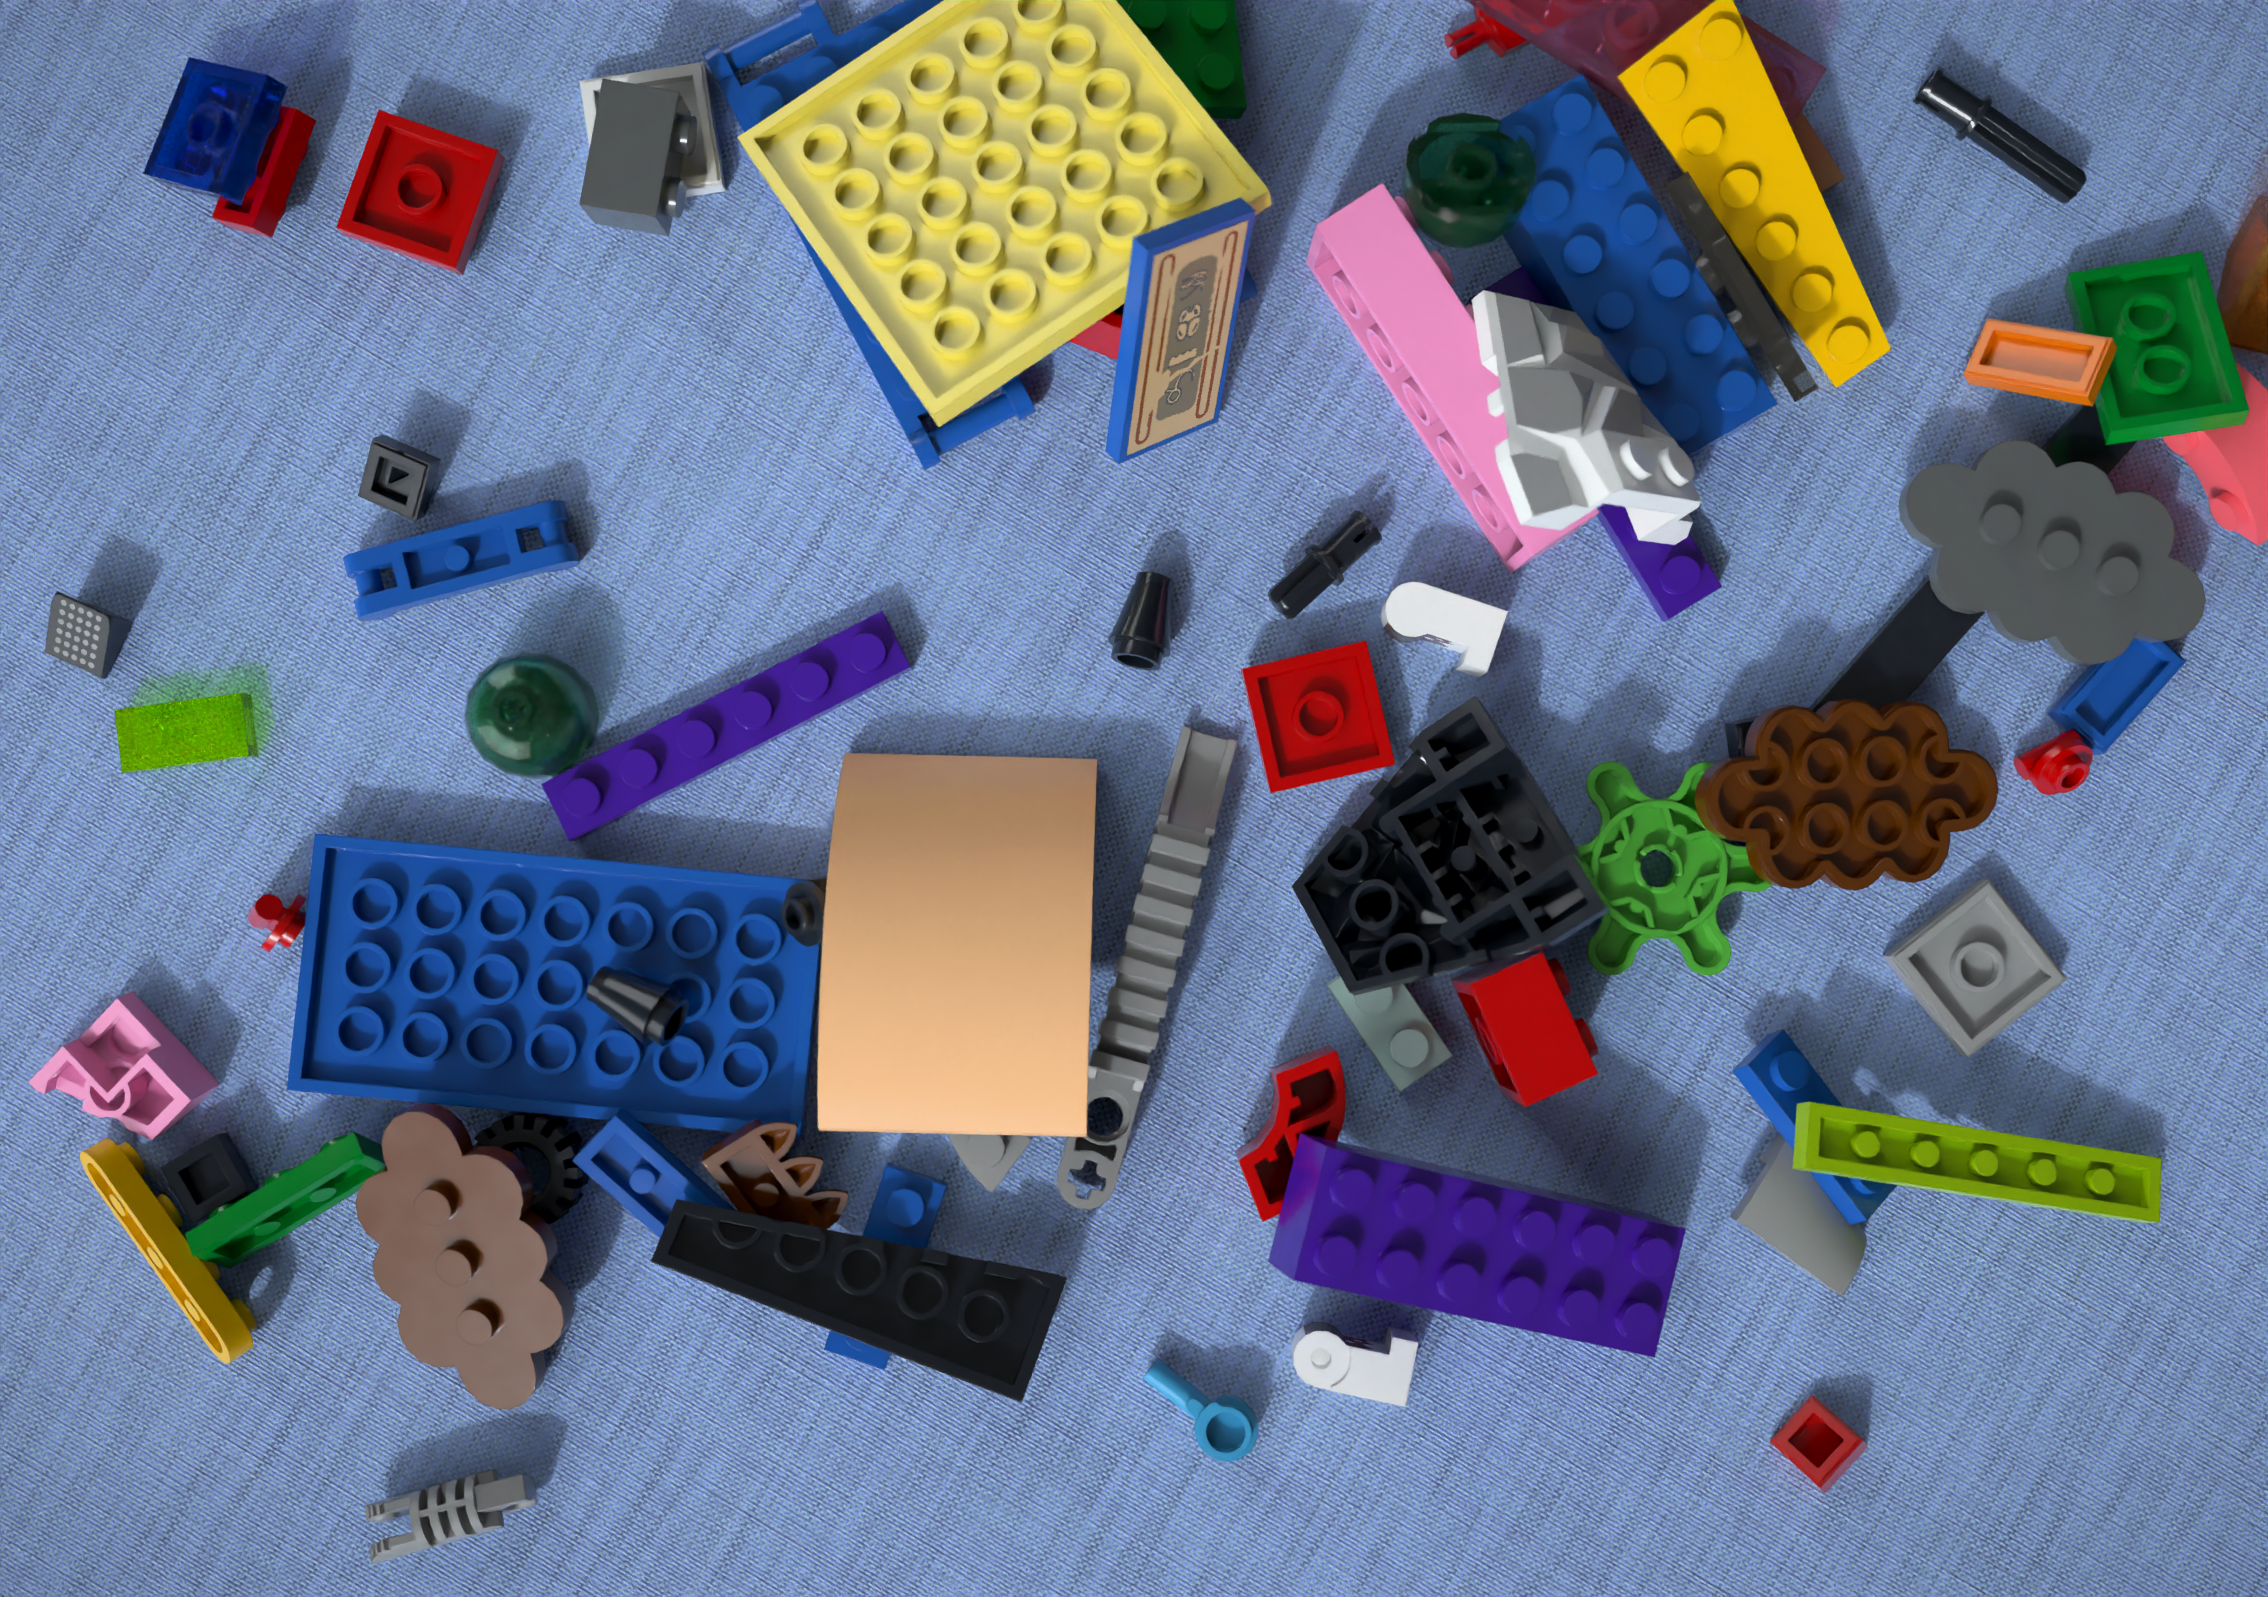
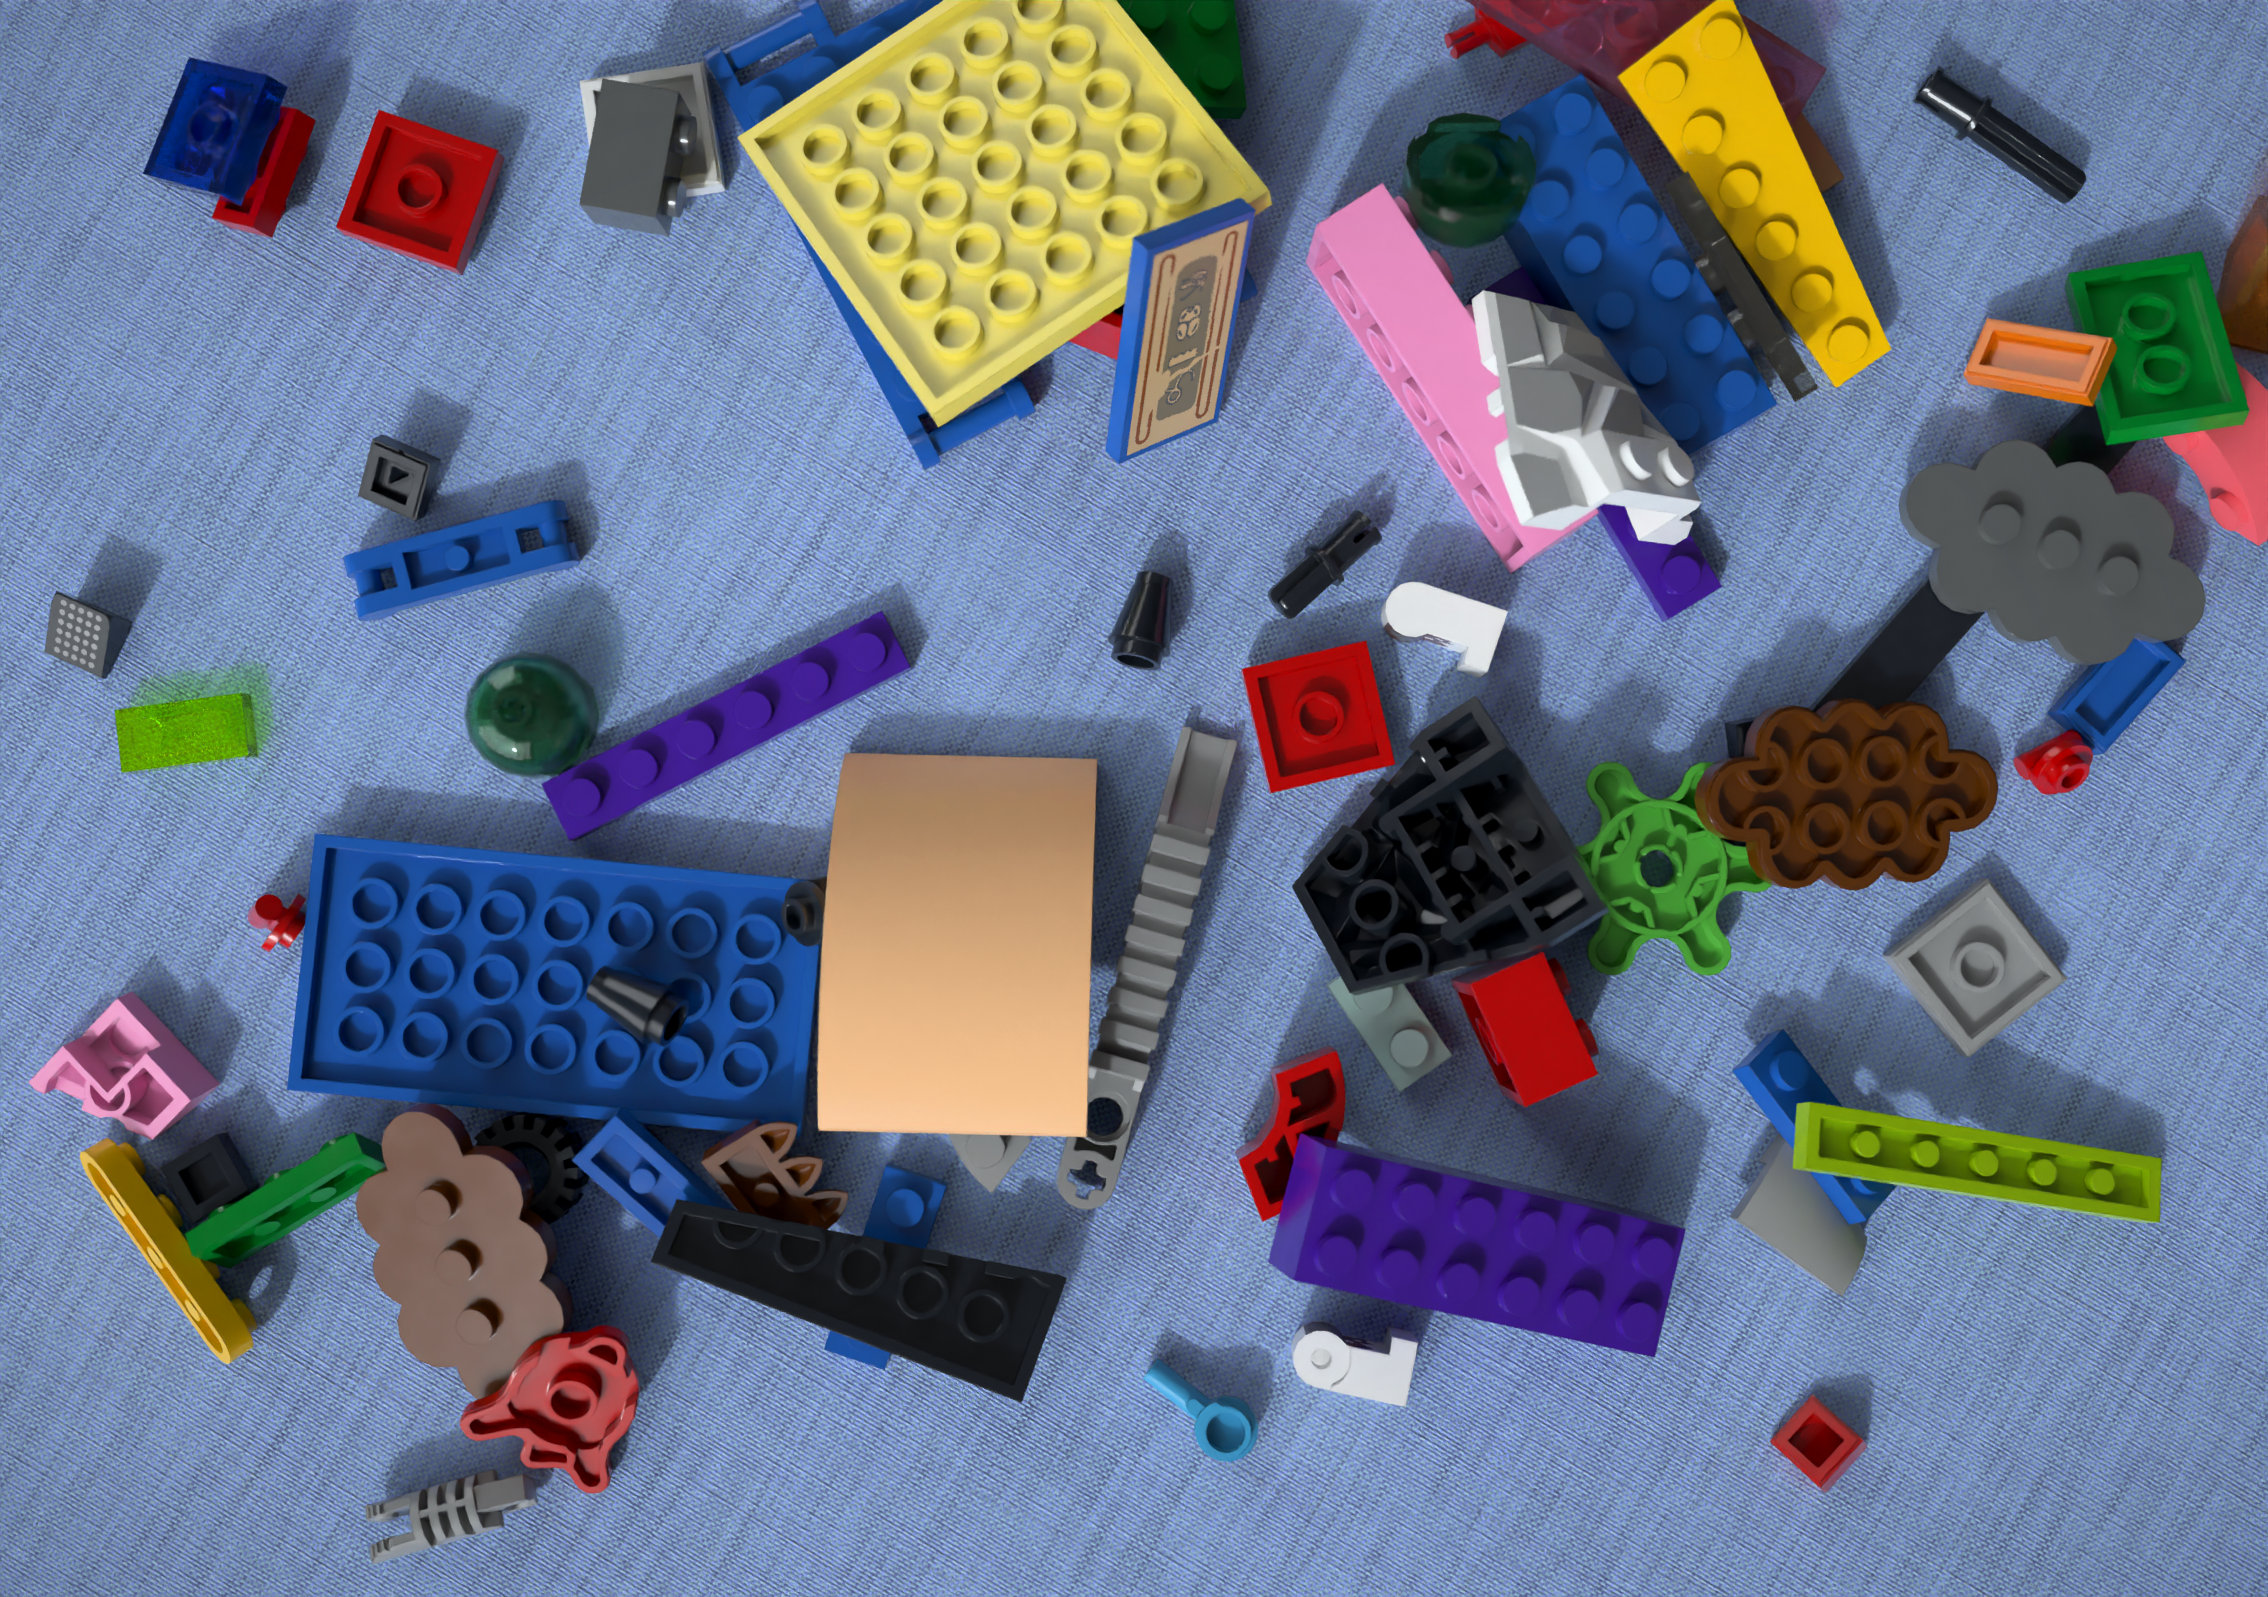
none -> red tile [460,1325,641,1494]

